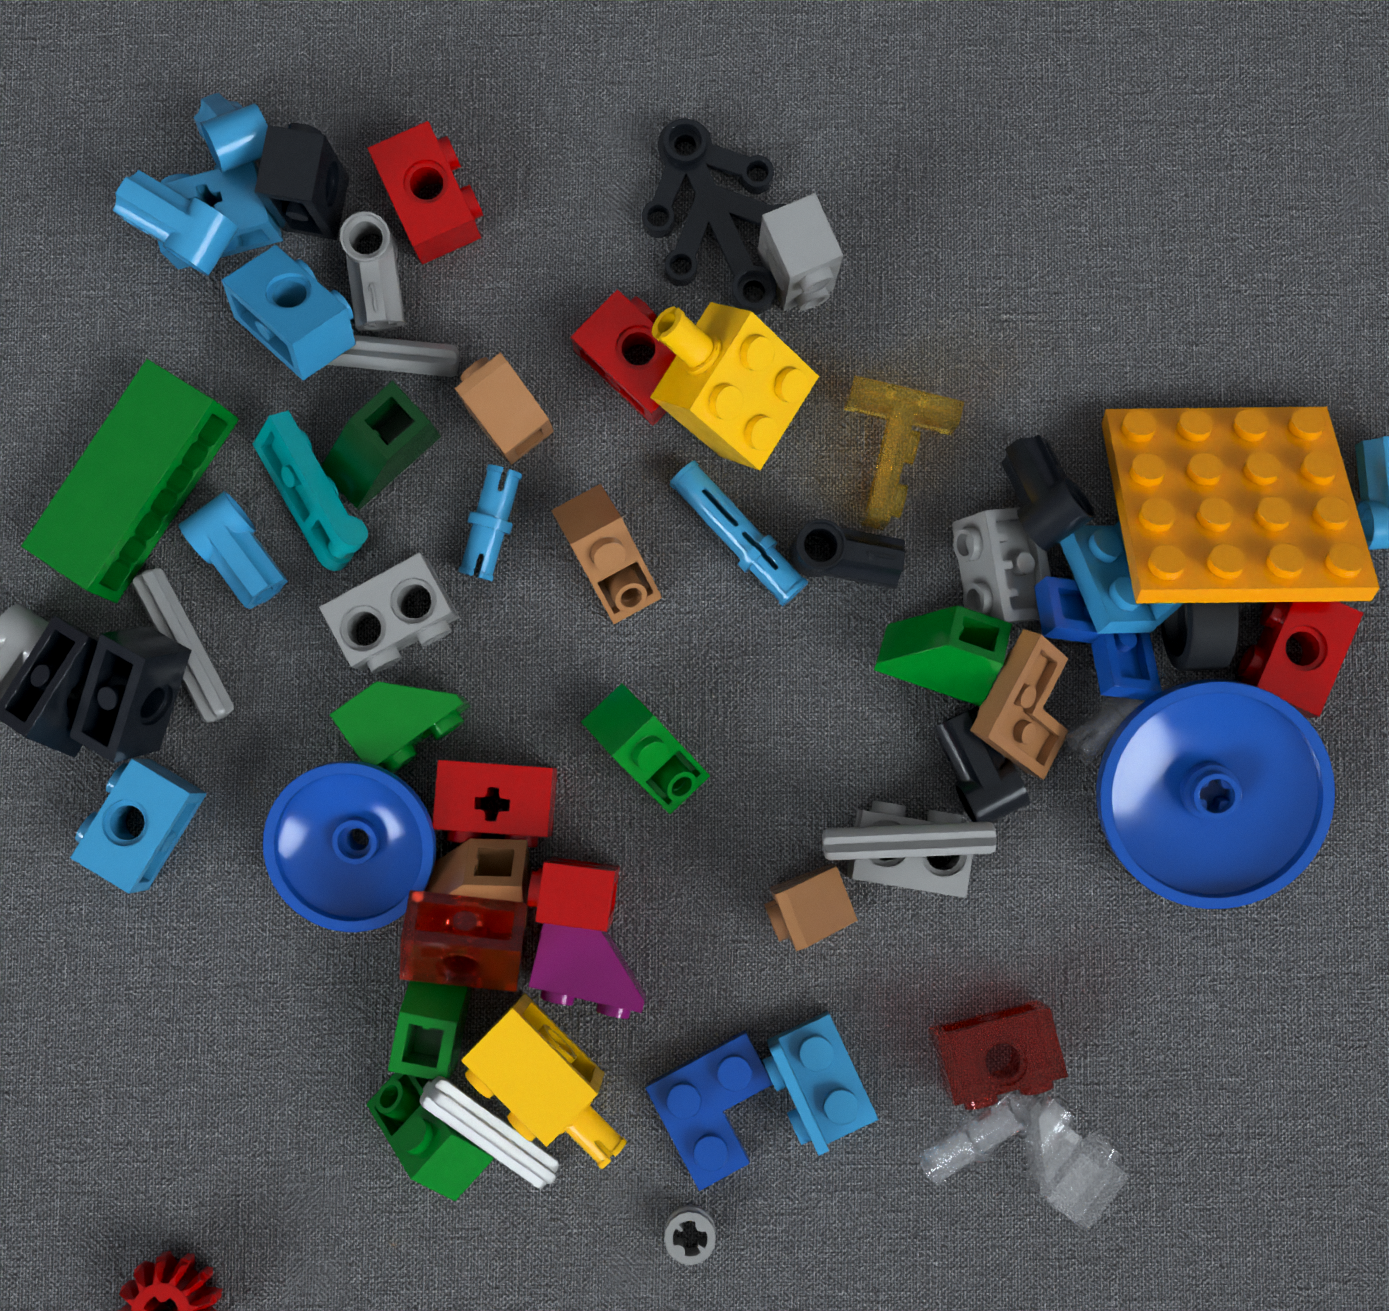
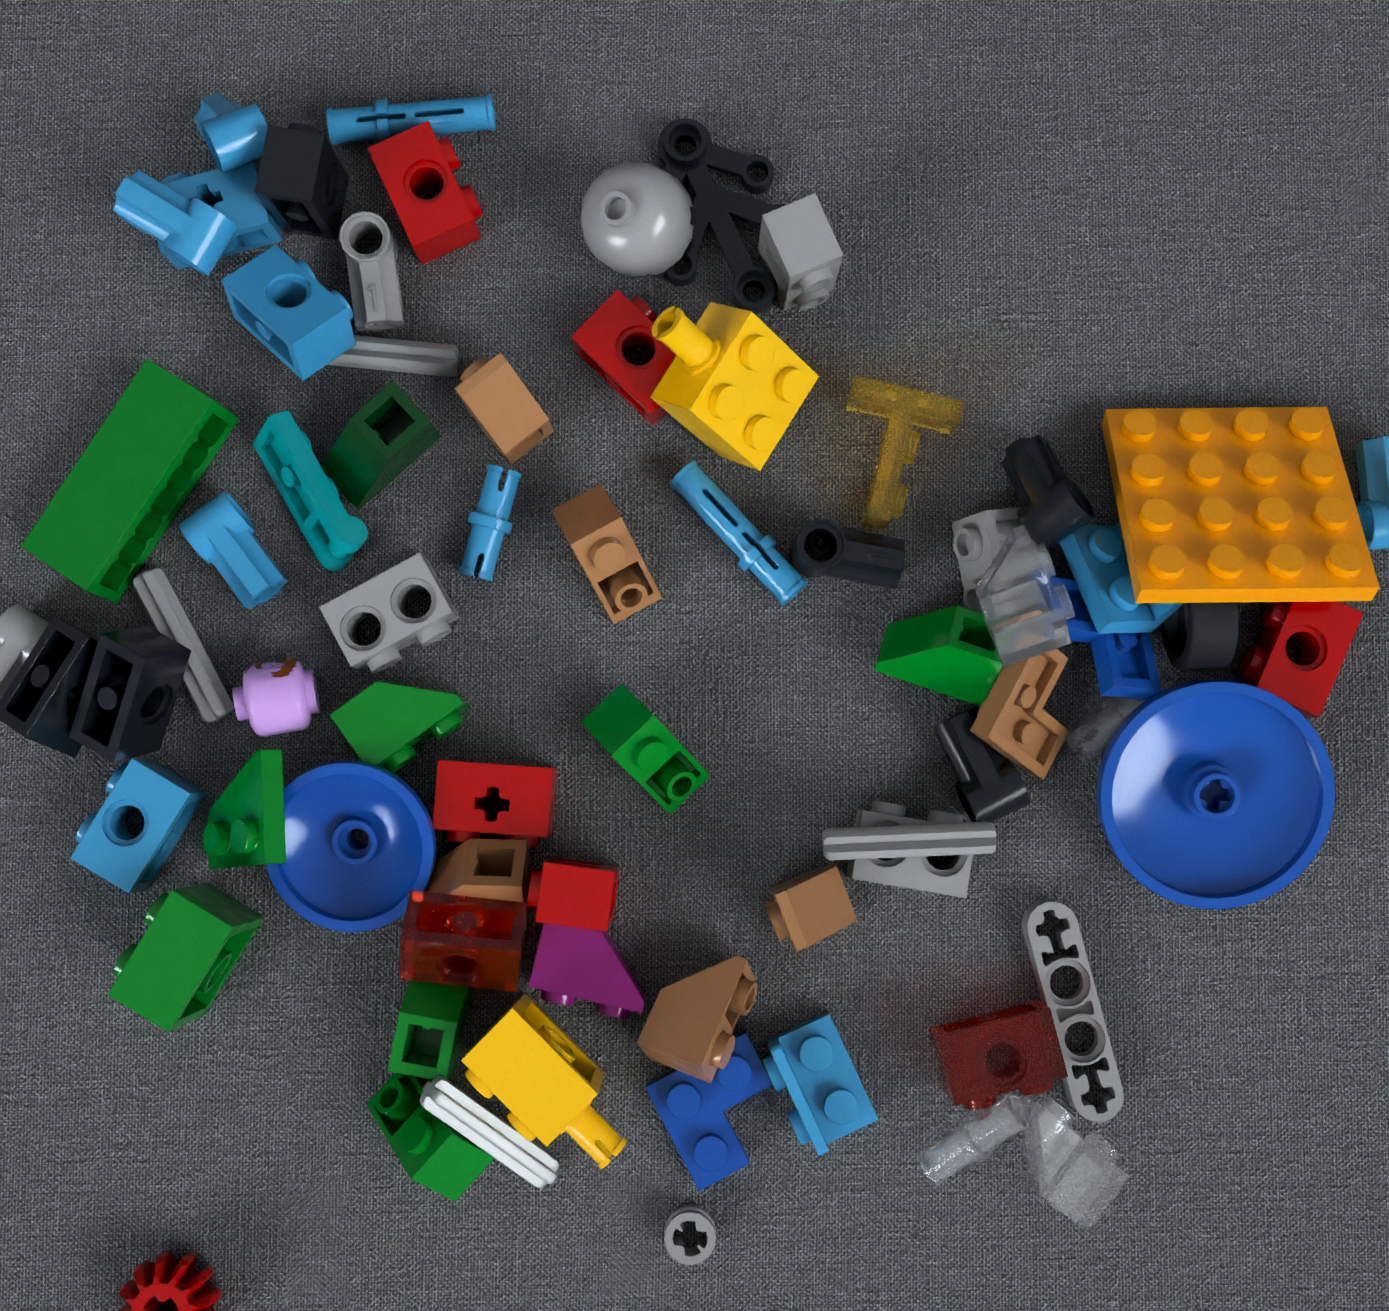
none -> green brick [107,883,264,1032]
none -> green wing [203,750,286,869]
none -> lavender head [232,658,320,737]
none -> dark azure pin [326,94,496,145]
none -> light grey cylinder [580,161,694,277]
none -> medium nougat slope [637,956,758,1083]
none -> clear slope [975,525,1075,667]
none -> light grey beam [1022,900,1124,1122]

